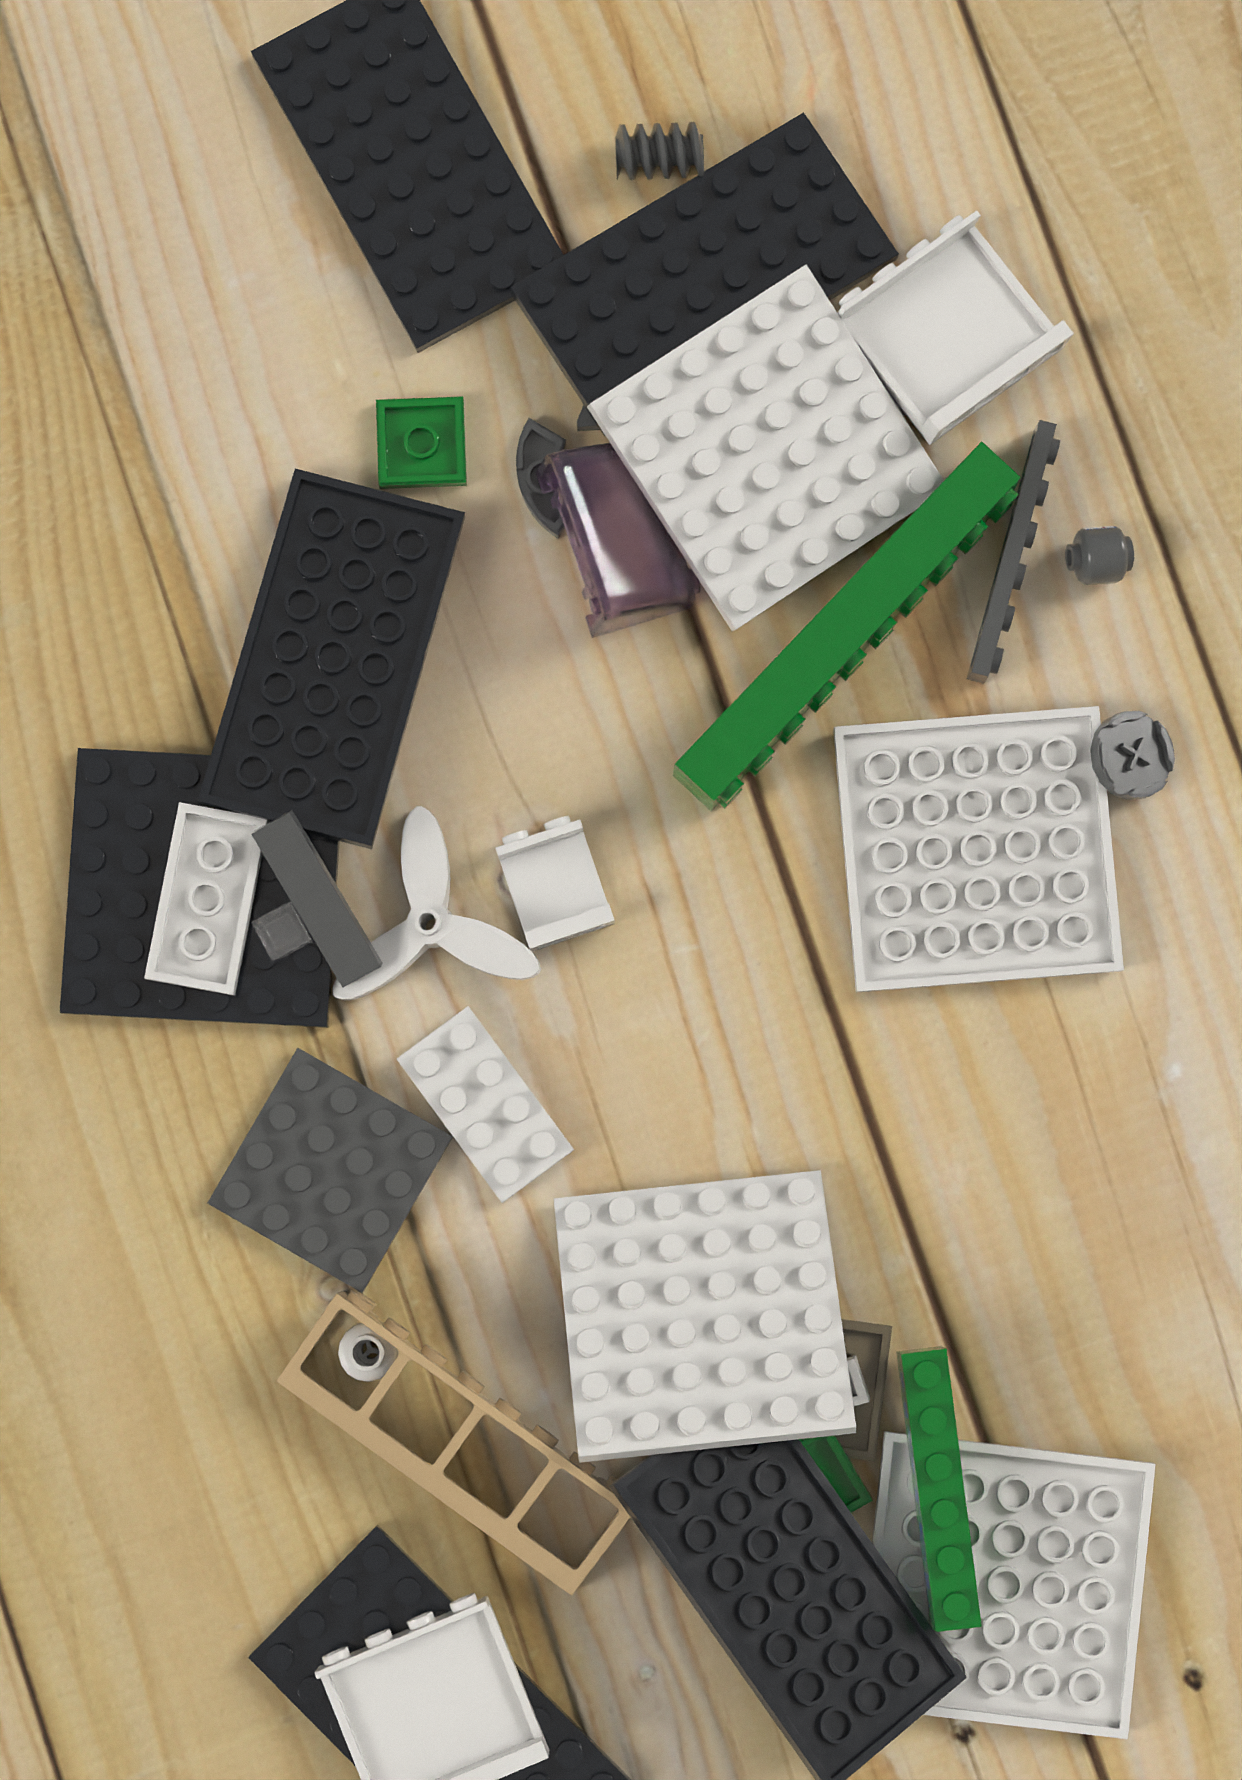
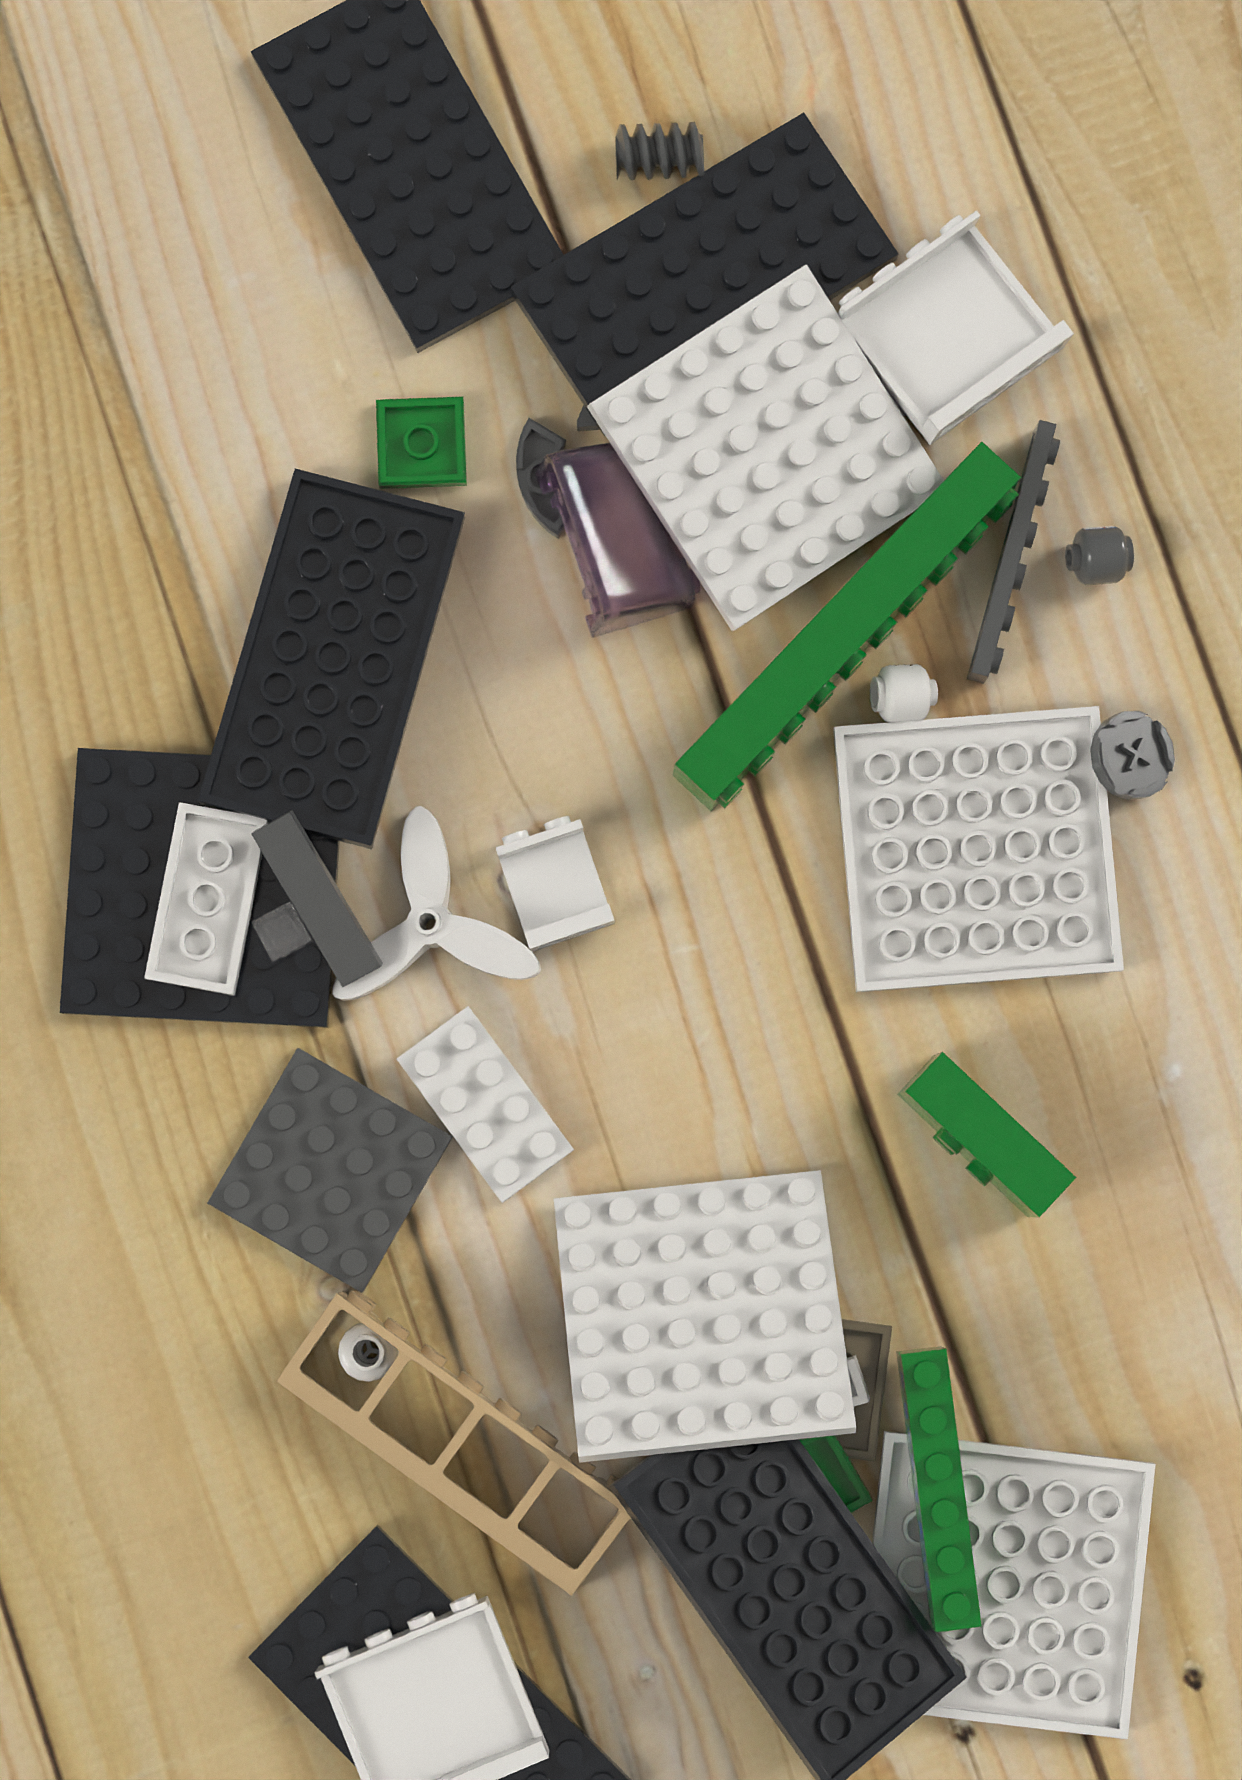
none -> white head [870,664,938,722]
none -> green brick [897,1052,1077,1218]

